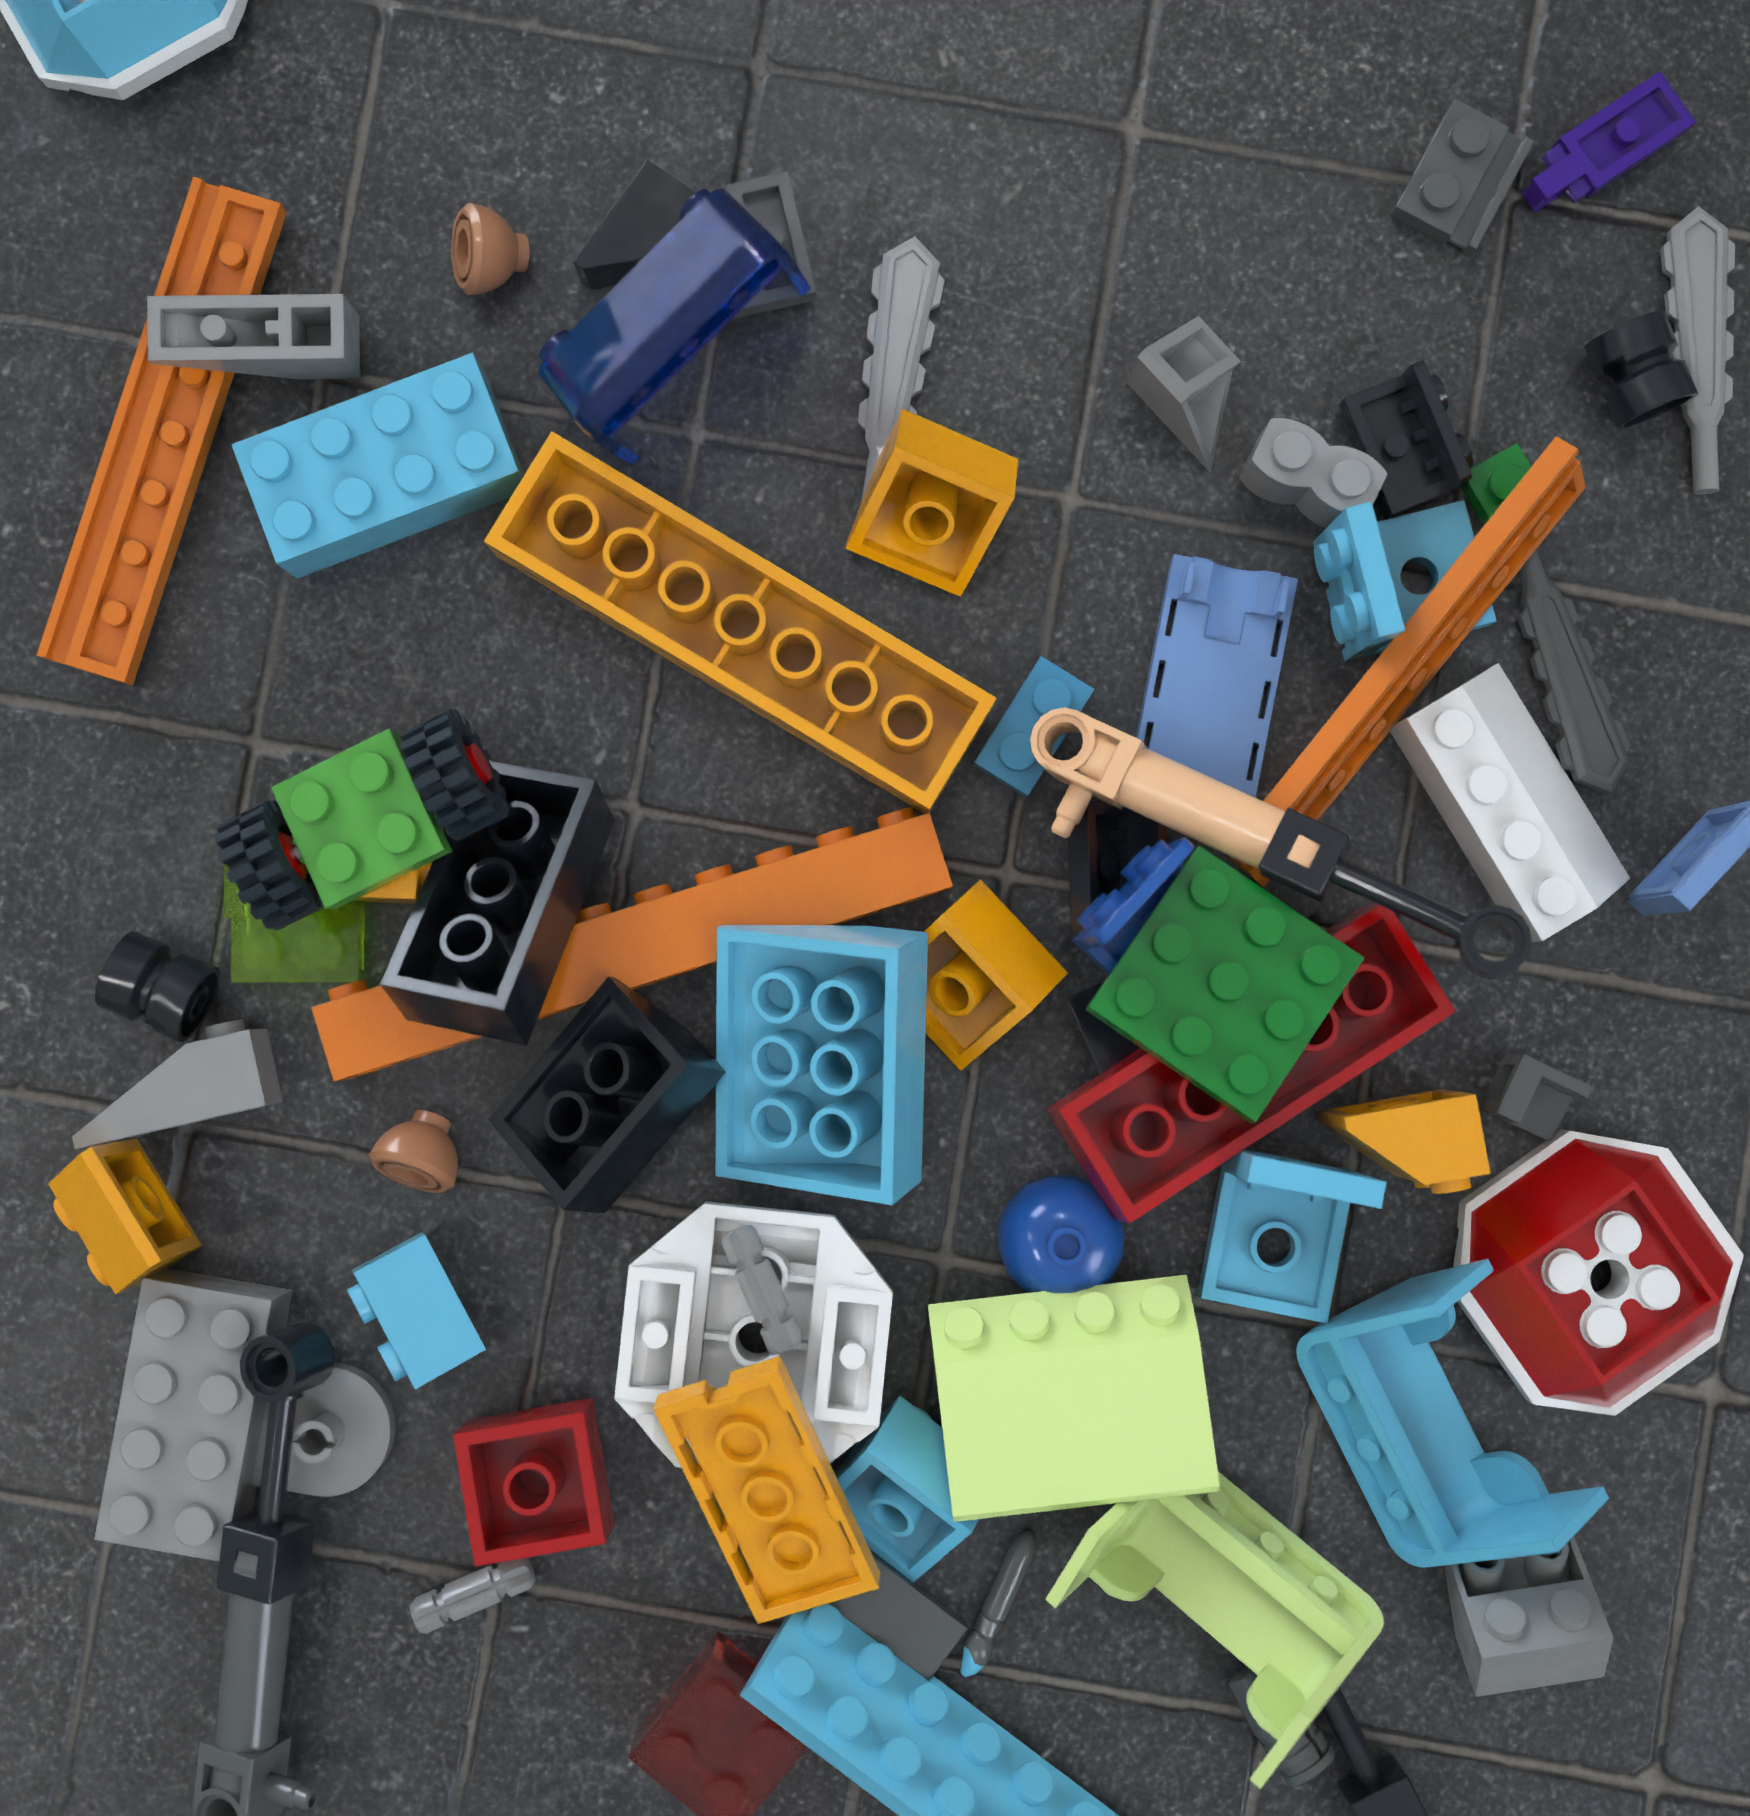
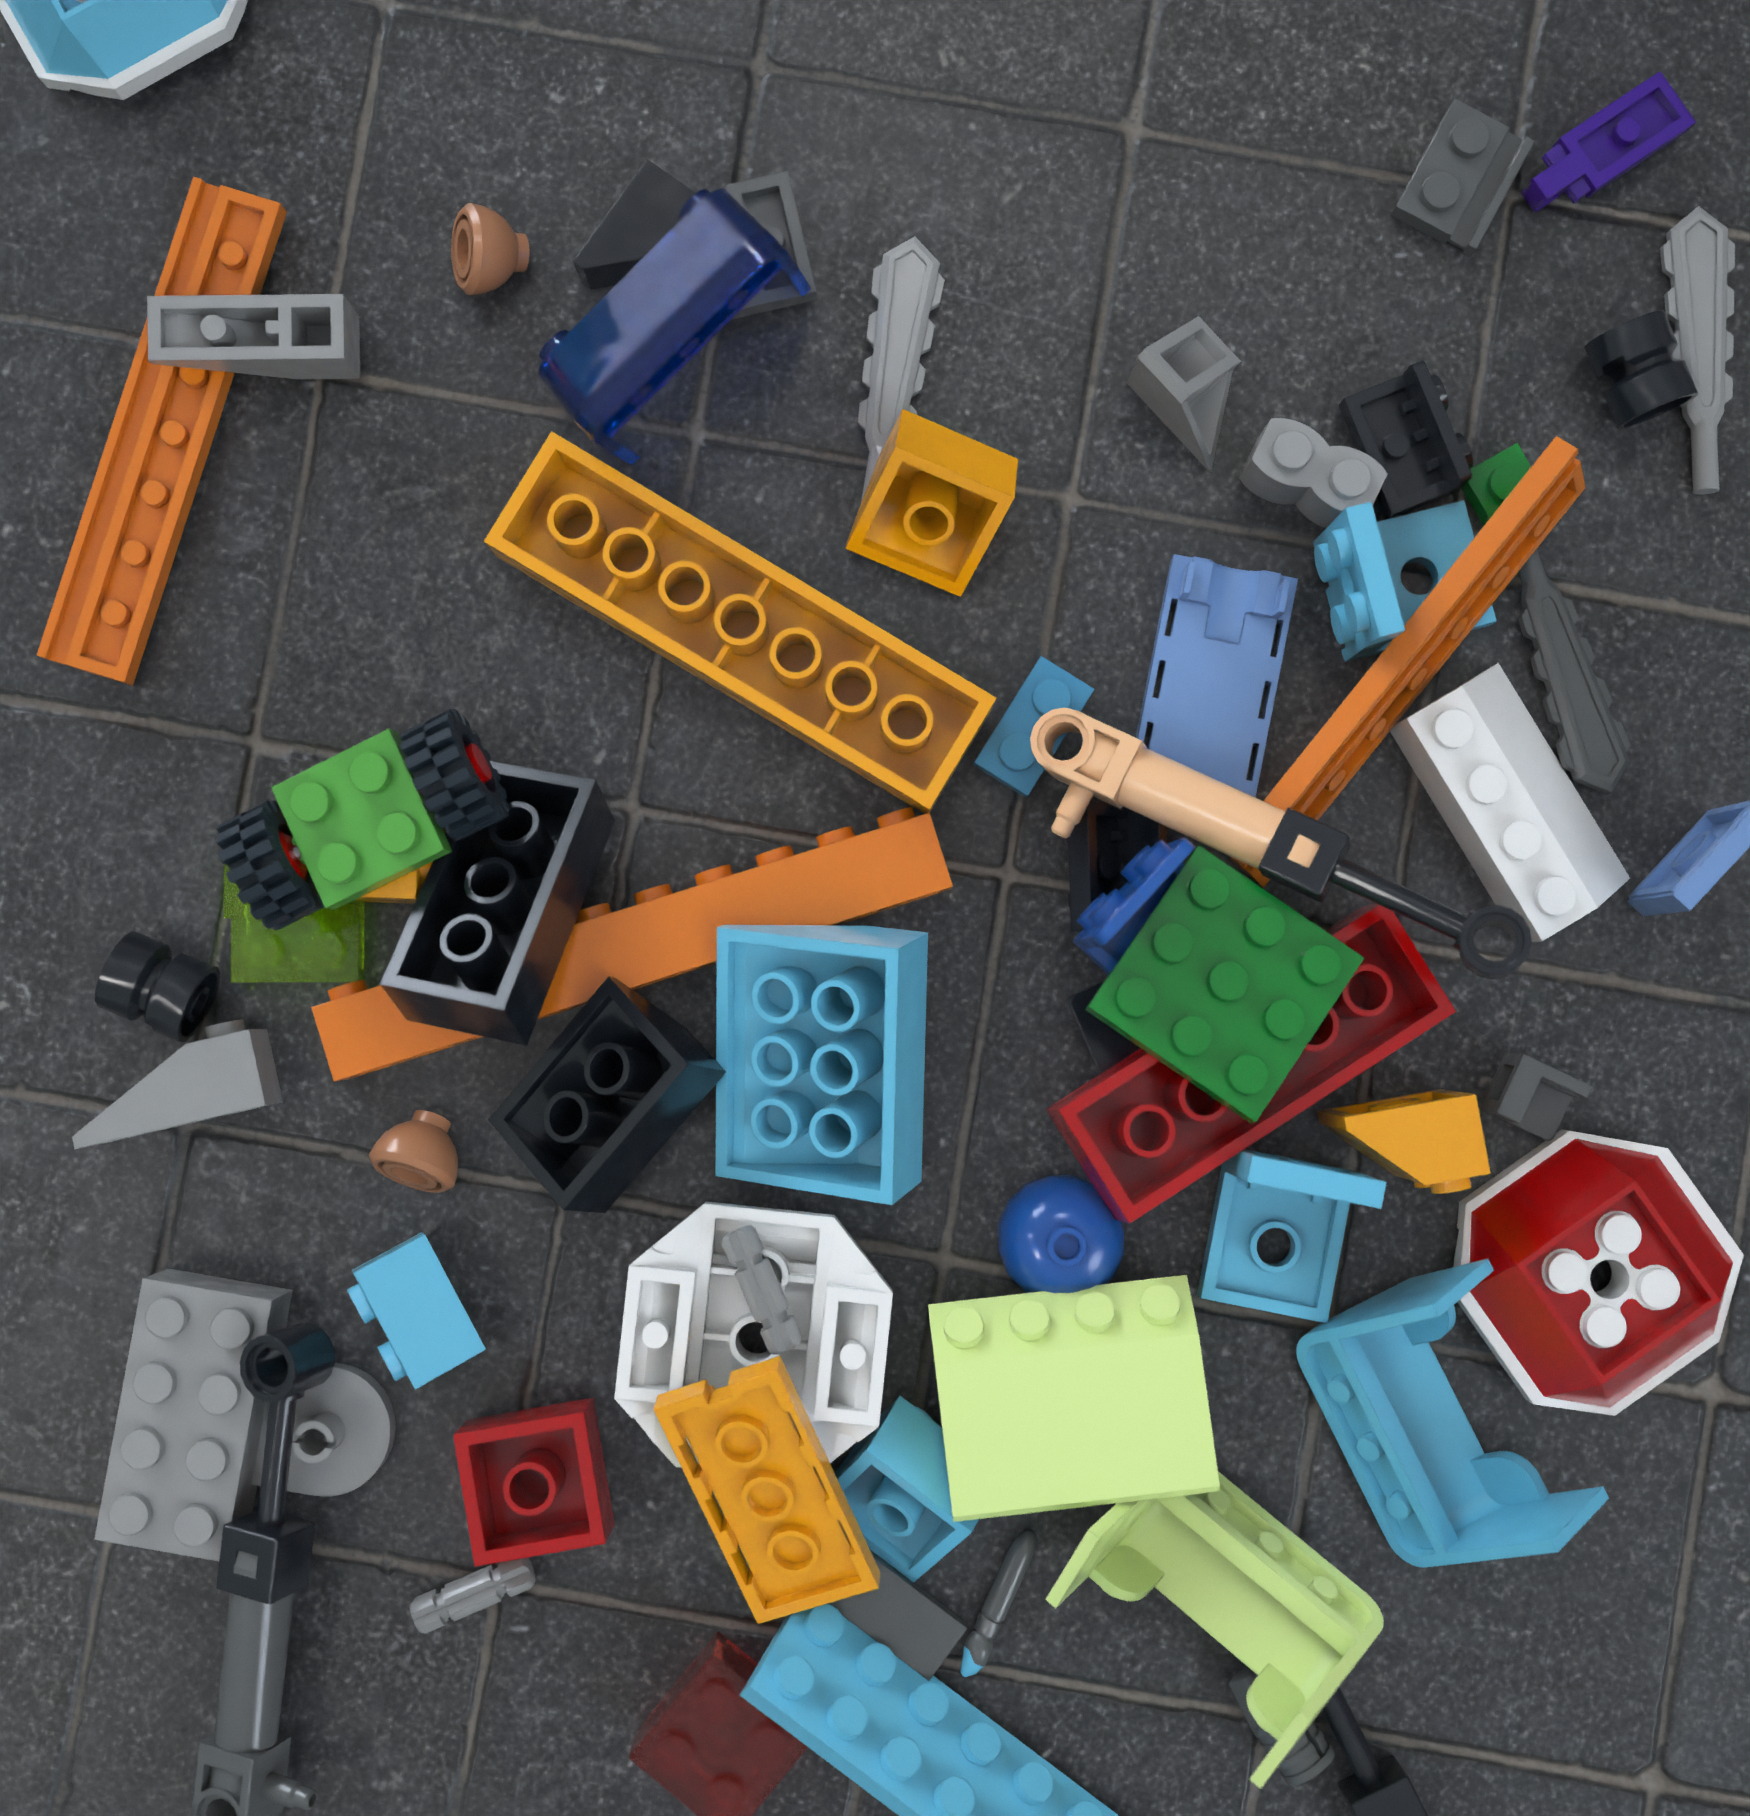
light orange slope [48,1138,203,1295] -> none
medium azure brick [231,352,525,579] -> none
light orange slope [924,879,1068,1071] -> none
light grey slope [1444,1536,1614,1697] -> none

